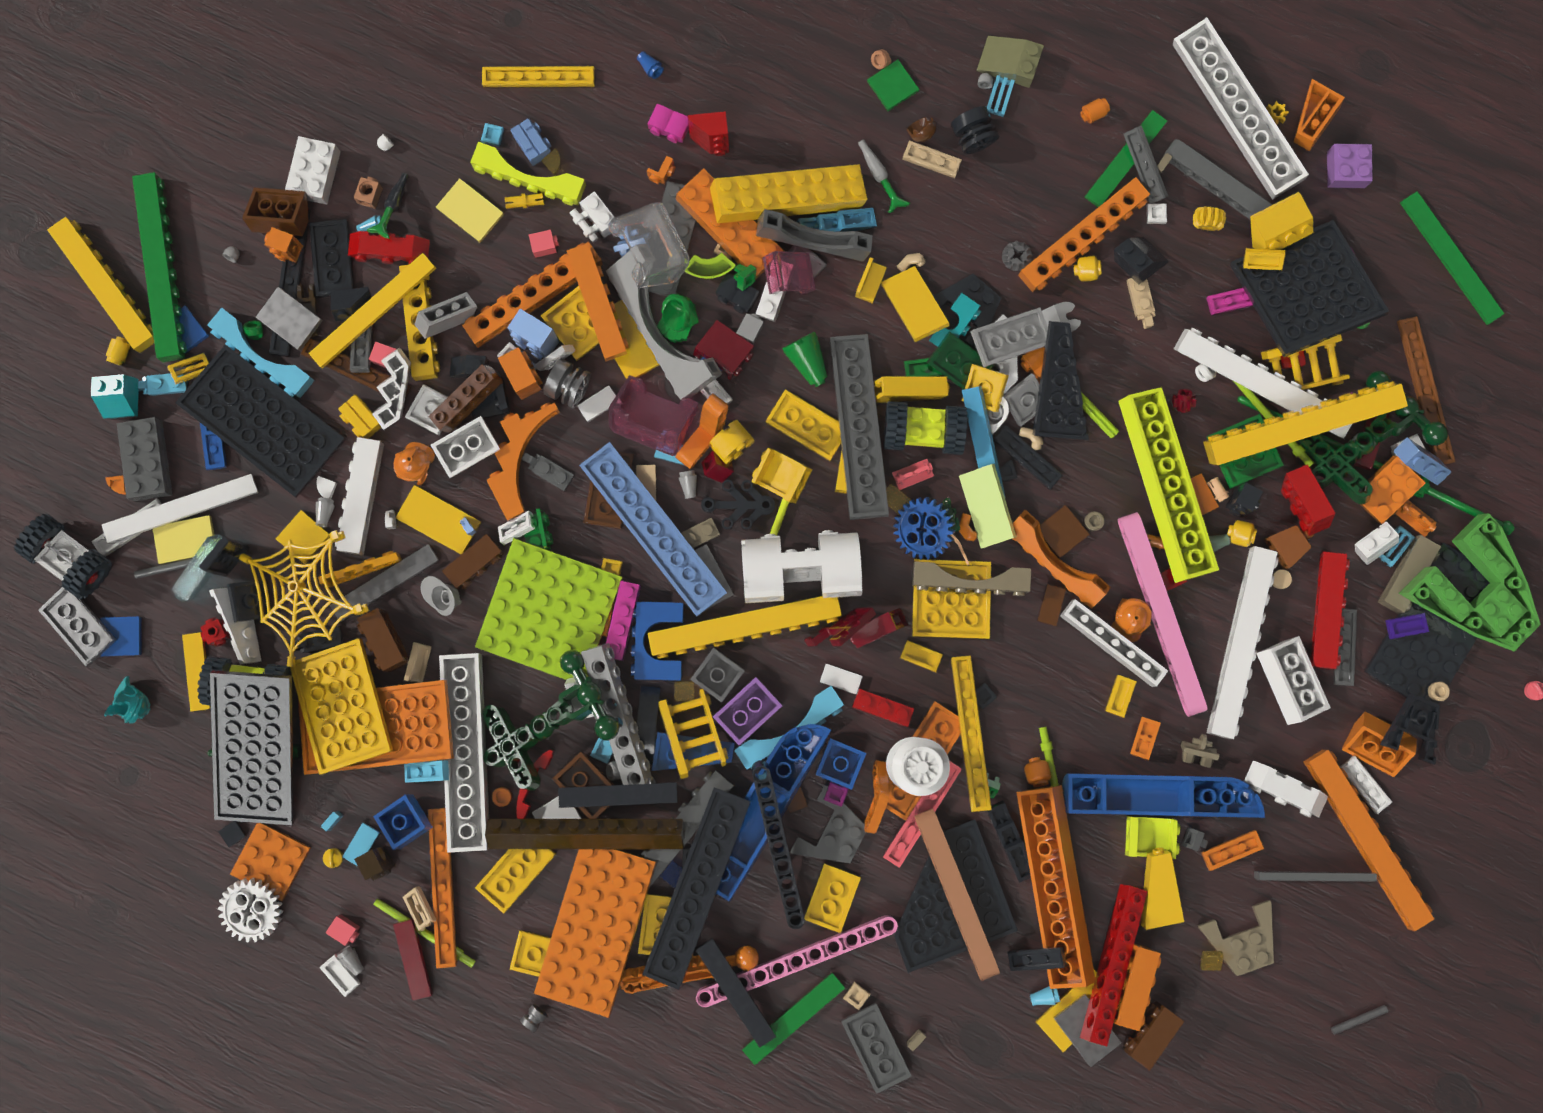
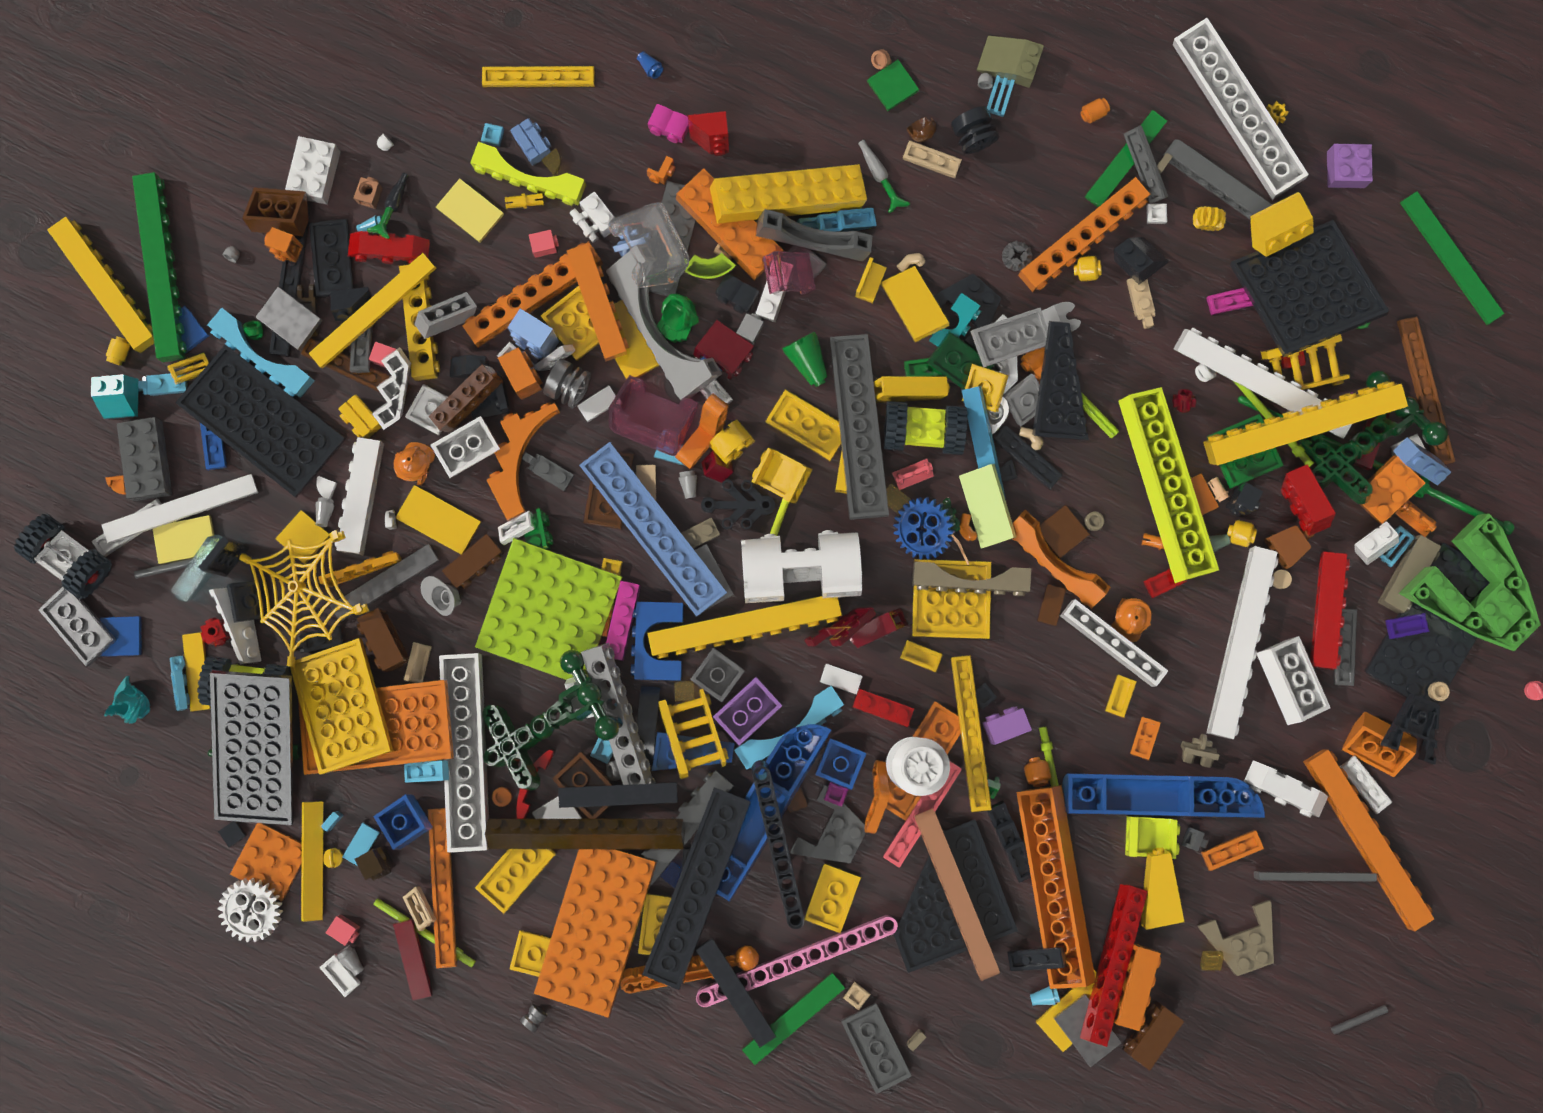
light blue tile [460,517,476,536] -> none
green tile [734,264,756,291] -> none
bright pink beam [1118,512,1207,717] -> none
yellow tile [1243,248,1285,270] -> none
orange wedge [1294,79,1345,151] -> none
none -> medium azure hinge [170,656,190,711]
none -> yellow tile [301,801,323,921]
none -> medium lavender brick [982,706,1032,745]

